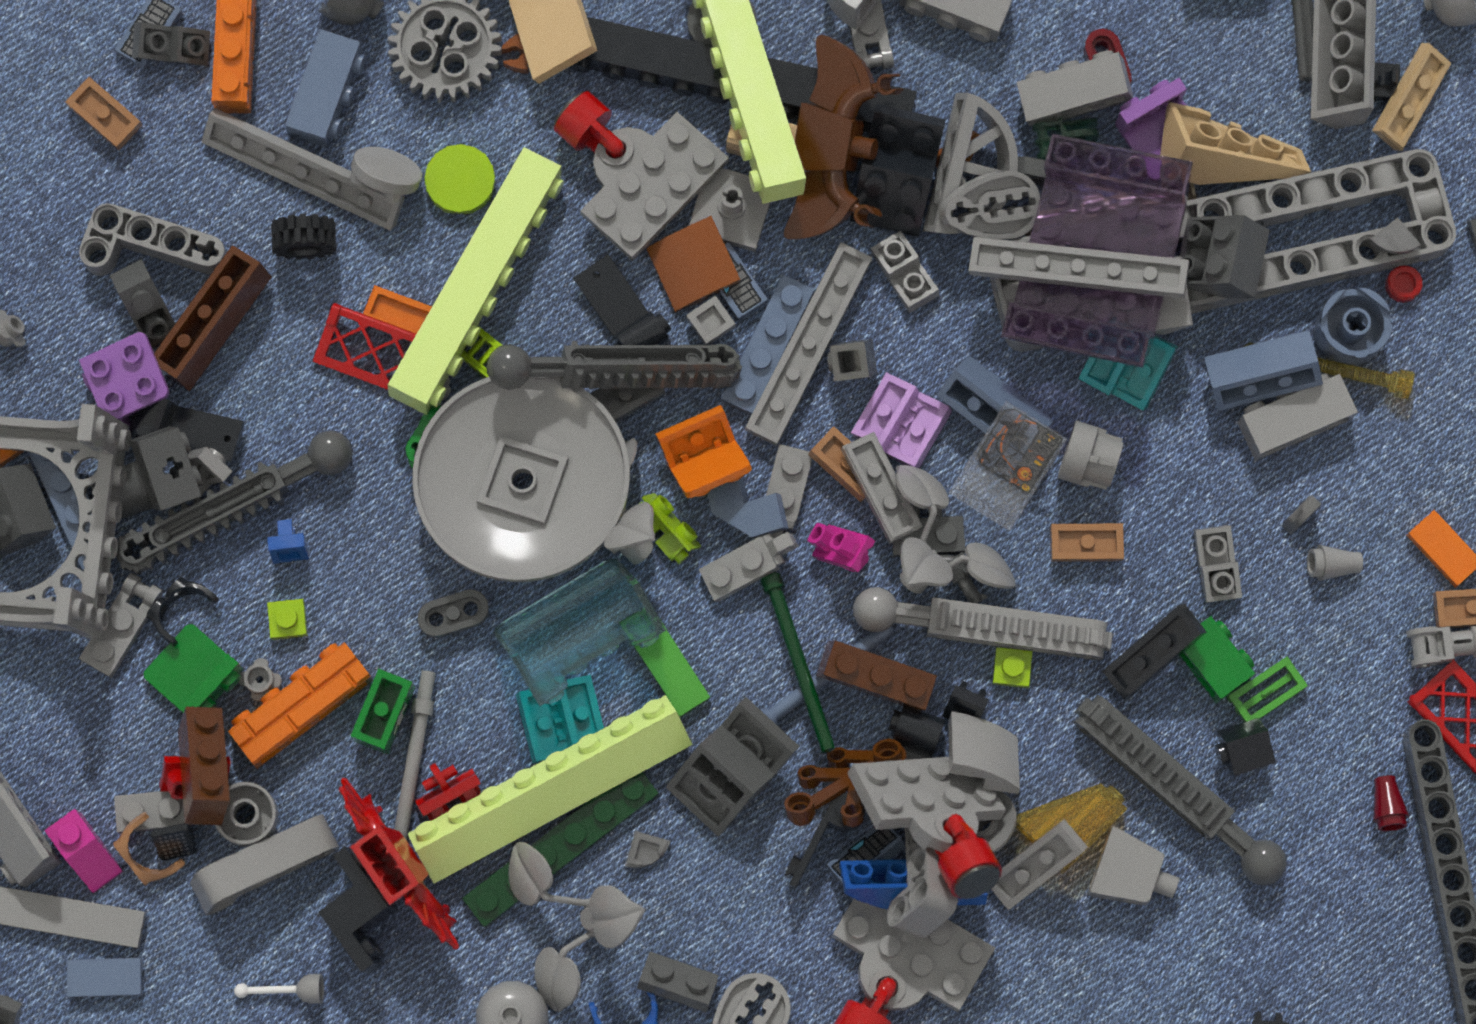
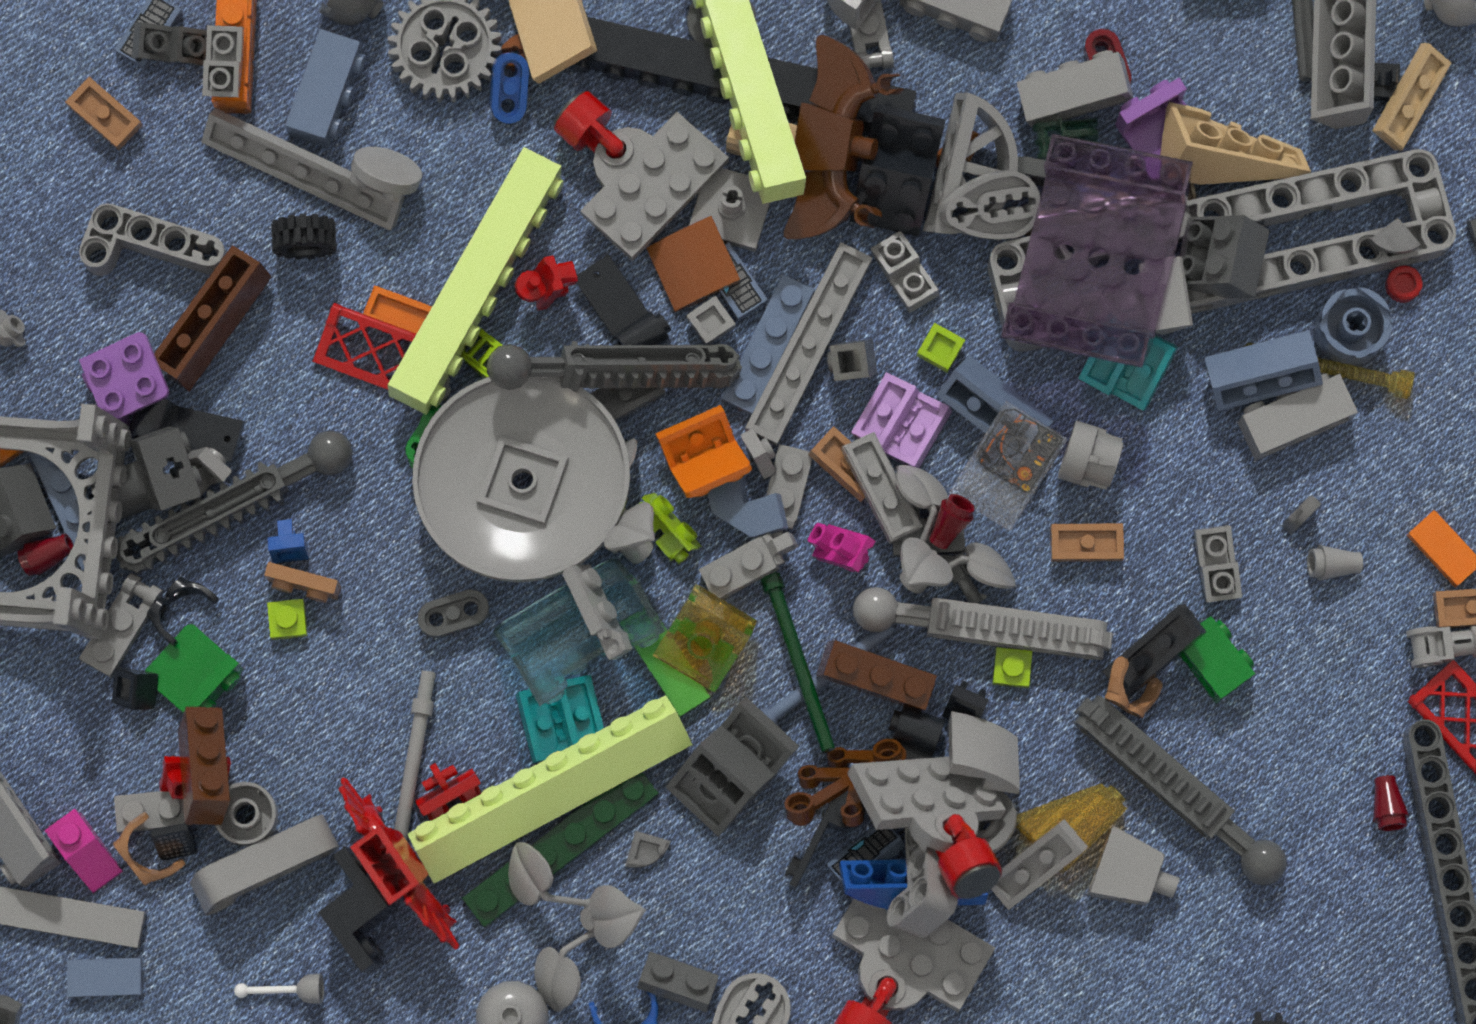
dark grey slope [110,259,175,347] -> none
orange brick [228,642,373,769] -> none
light grey plate [239,658,282,702] -> none
green brick [351,668,415,755] -> none
lime tile [424,144,495,215] -> none
light grey plate [968,237,1189,299] -> none
black brick [1215,718,1276,776] -> none
bright green tile [1226,656,1308,722] -> none
none -> dark red cone [17,533,74,576]
none -> black slope [112,667,158,710]
none -> light grey slope [202,25,244,98]
none -> medium nougat plate [264,562,341,603]
none -> blue plate [490,52,529,124]
none -> red hips [515,255,578,311]
none -> light grey hinge [562,564,632,660]
none -> clear yellow slope [653,584,757,693]
none -> light grey plate [740,428,777,479]
none -> lime plate [916,323,965,373]
none -> dark red cone [929,494,975,549]
none -> medium nougat cap [1105,656,1163,718]

